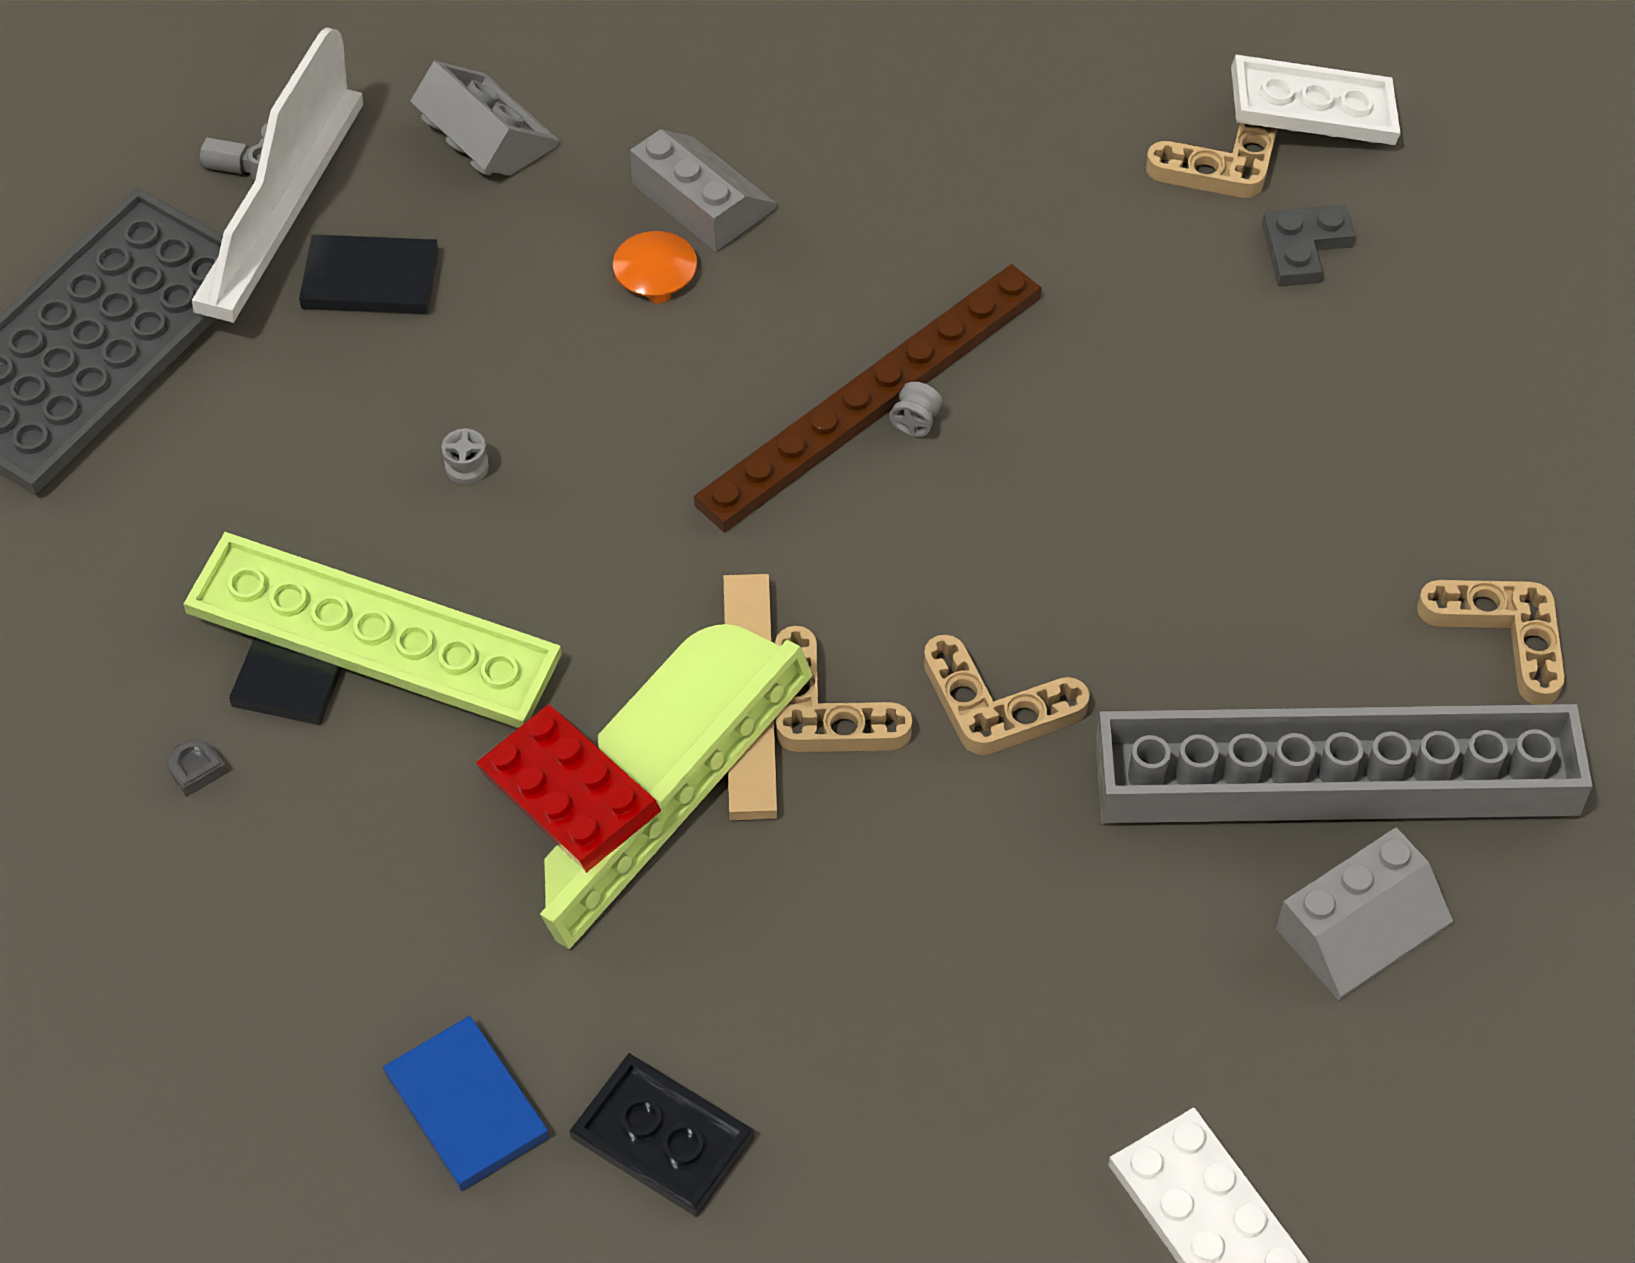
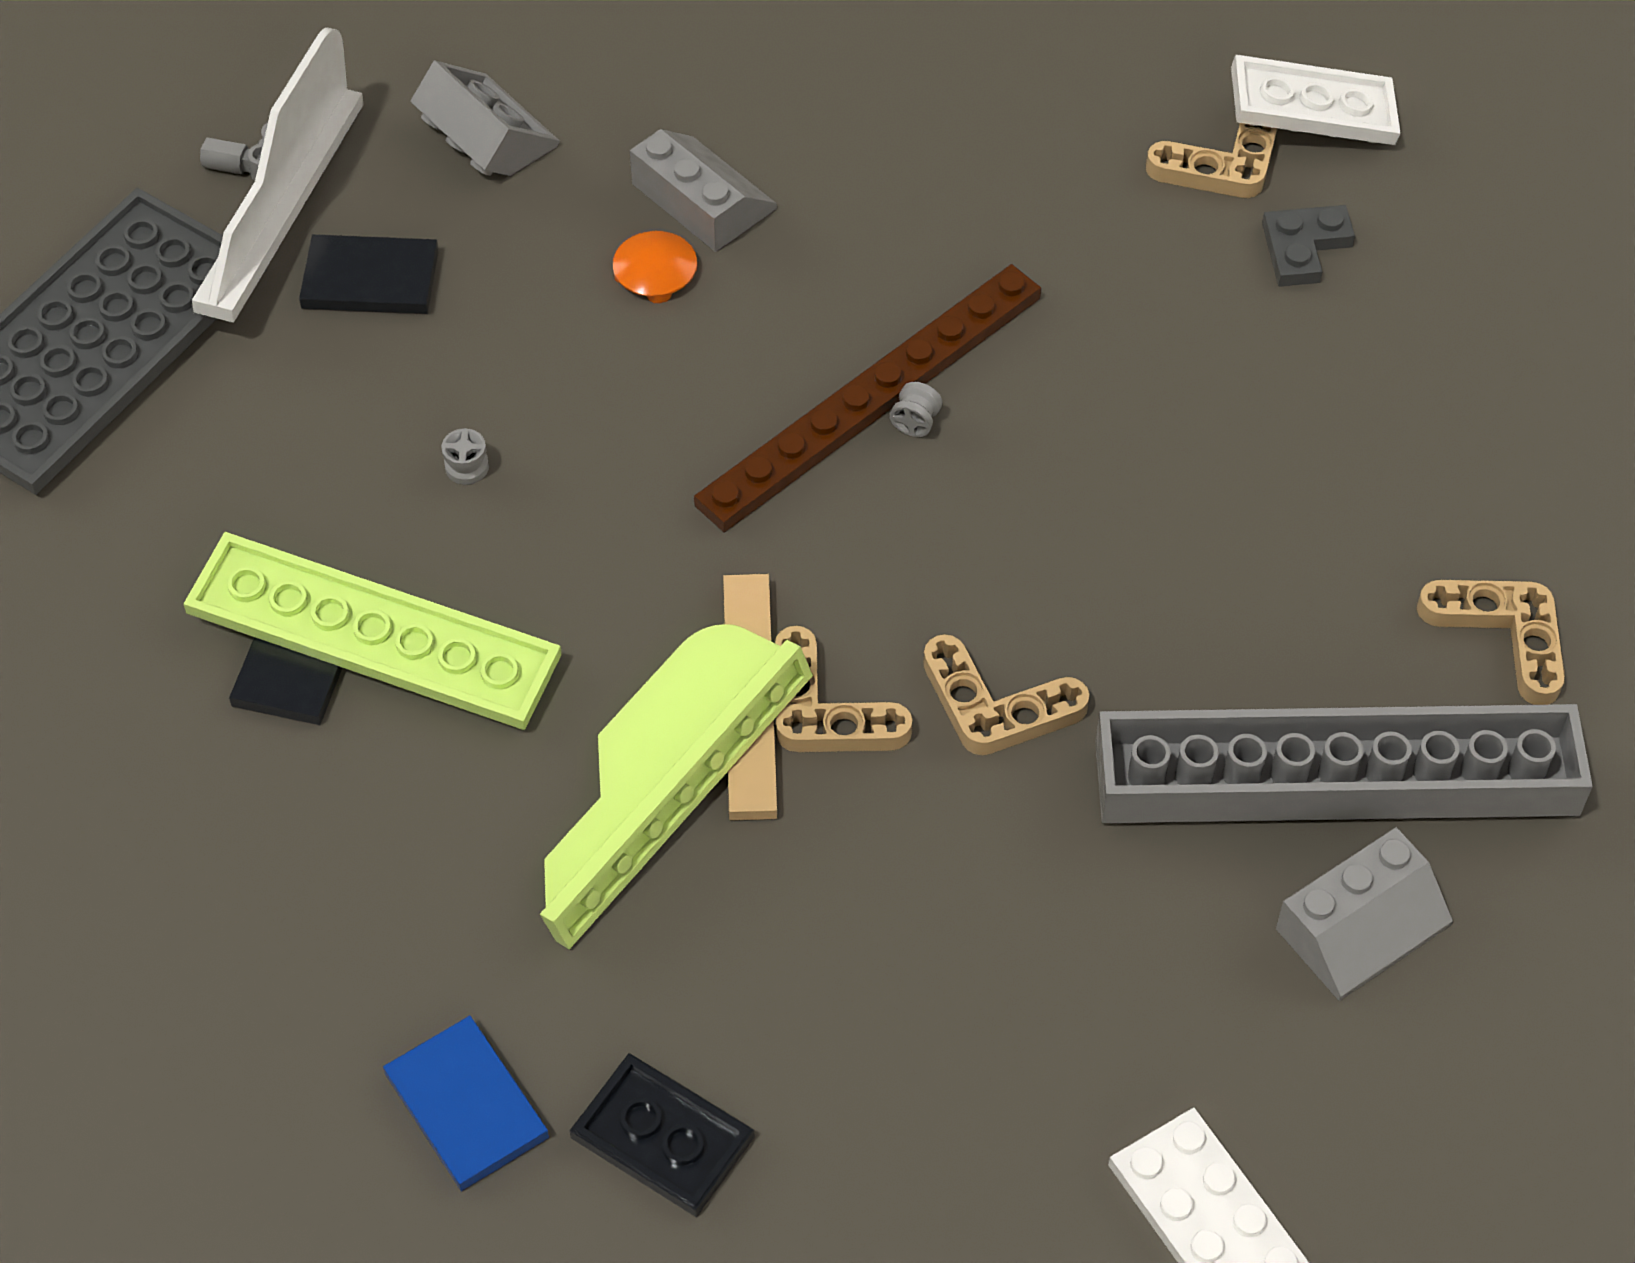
flat silver tile [168,740,228,797] -> none
red plate [476,704,661,873] -> none

